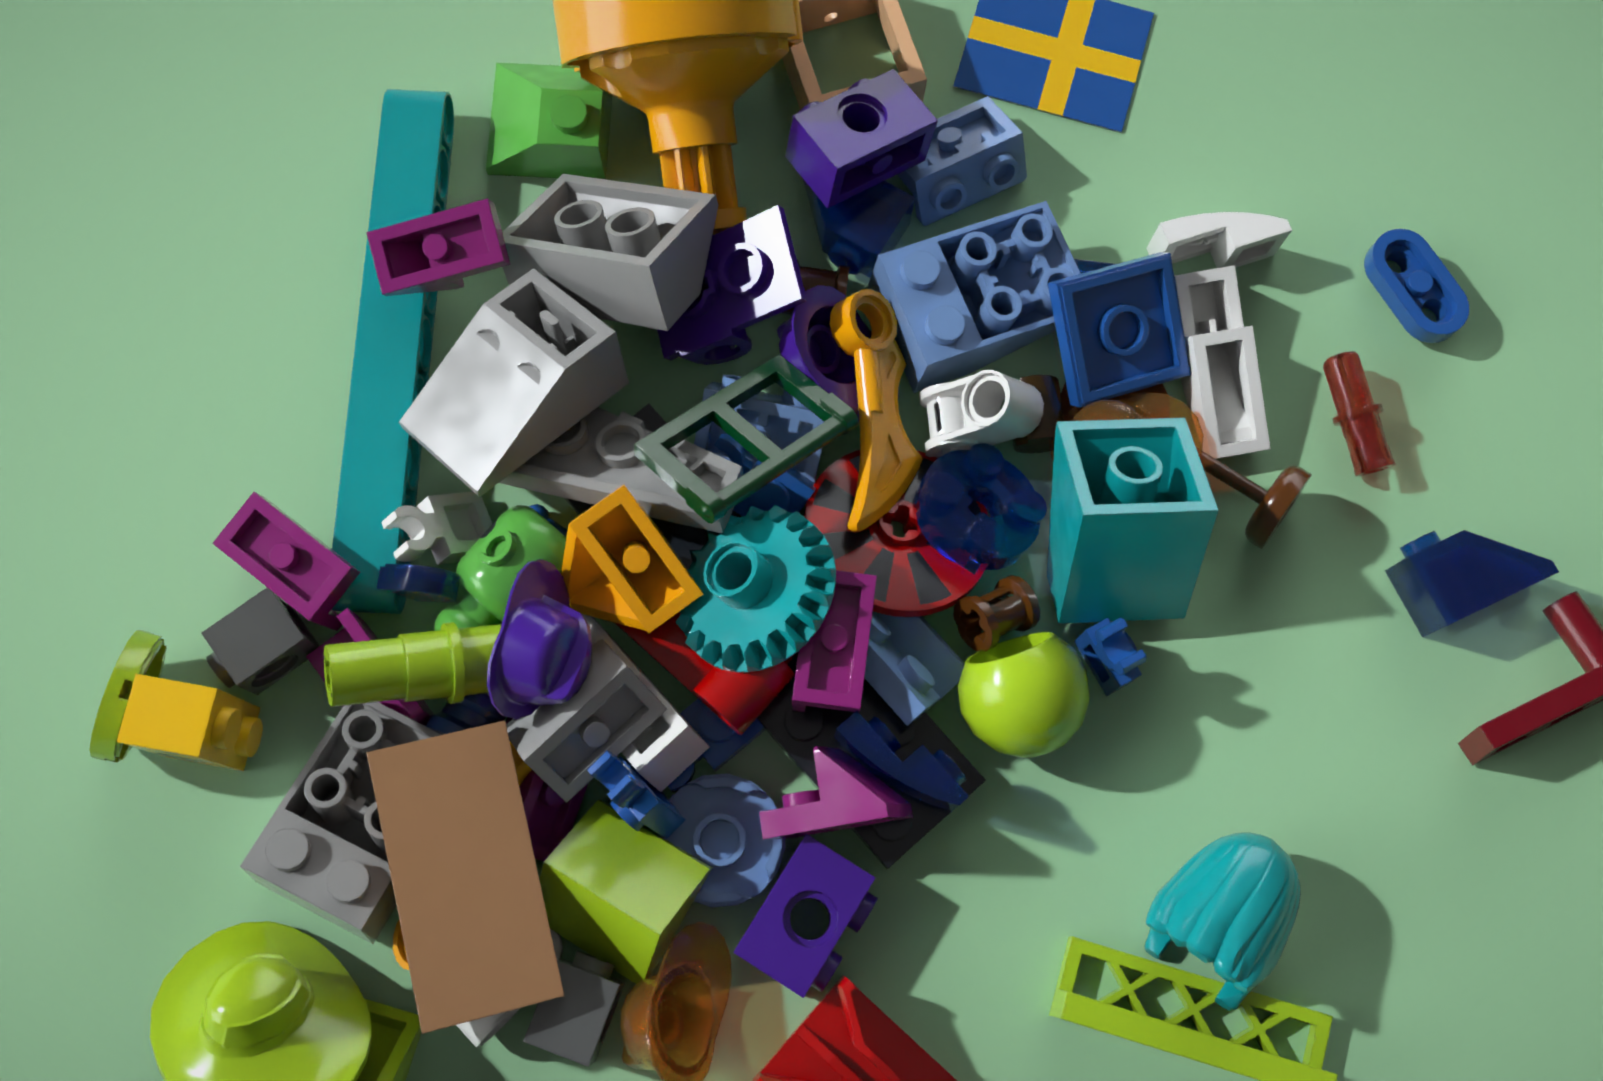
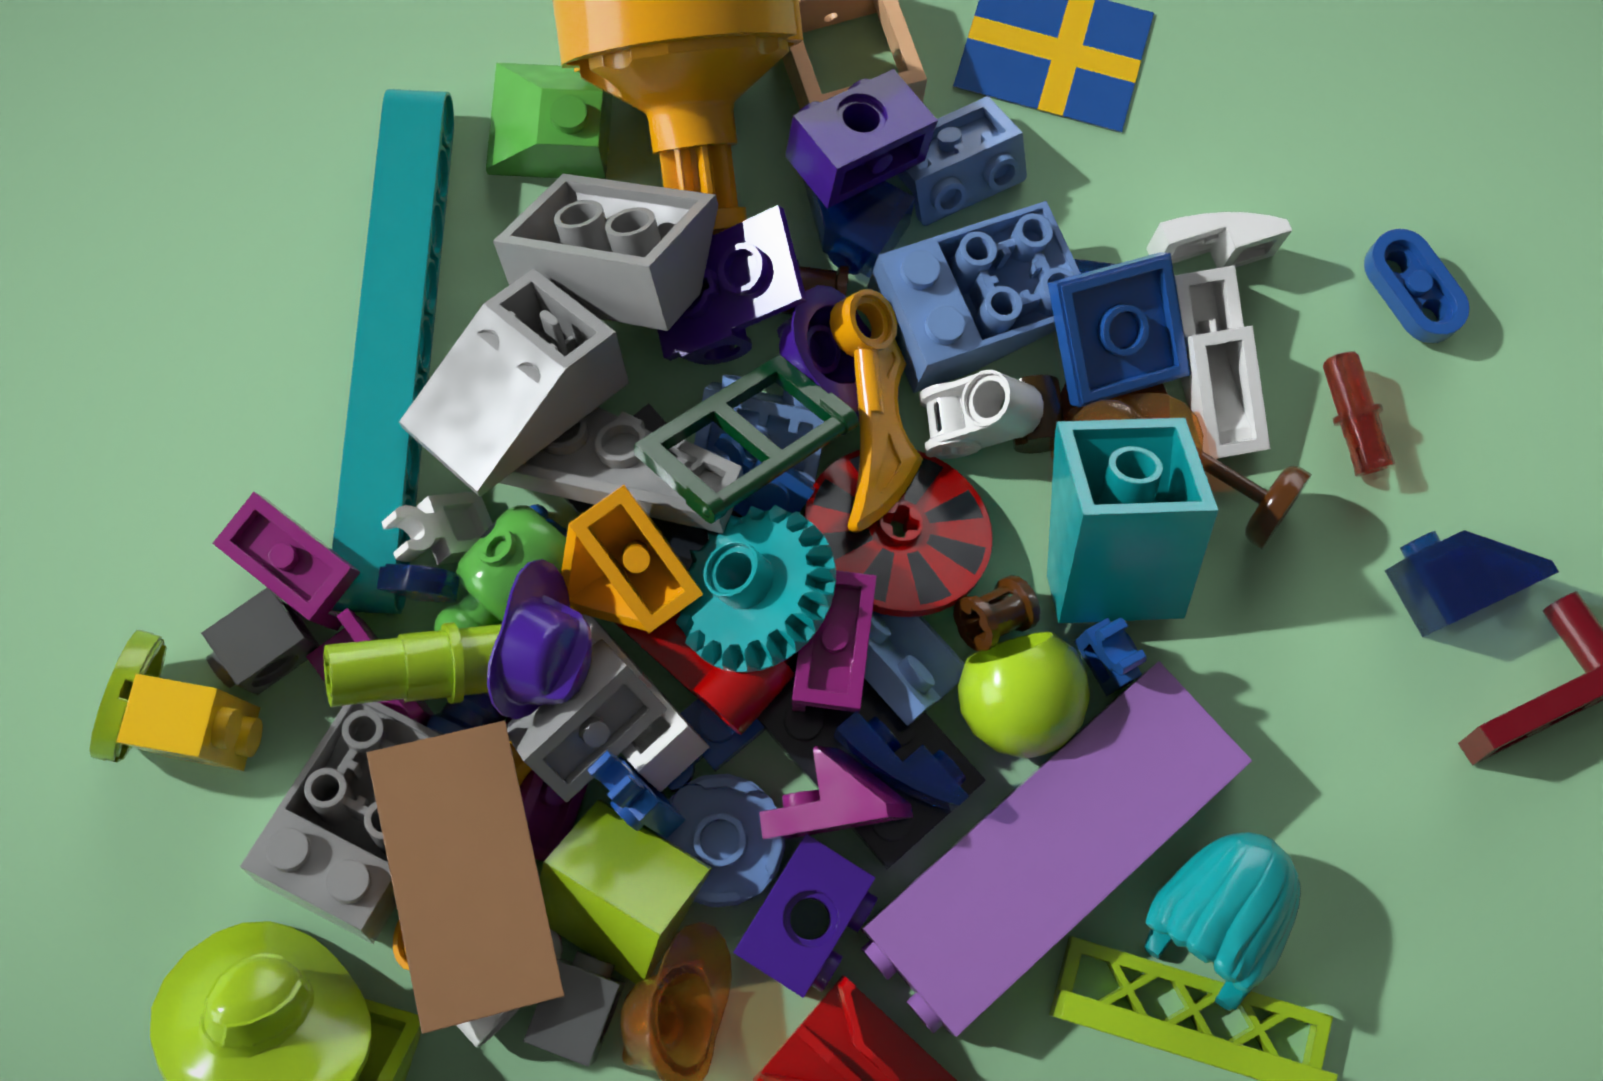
magenta slope [366,198,511,296] -> none
clear blue plate [916,443,1047,570] -> none
none -> medium lavender brick [860,661,1252,1037]

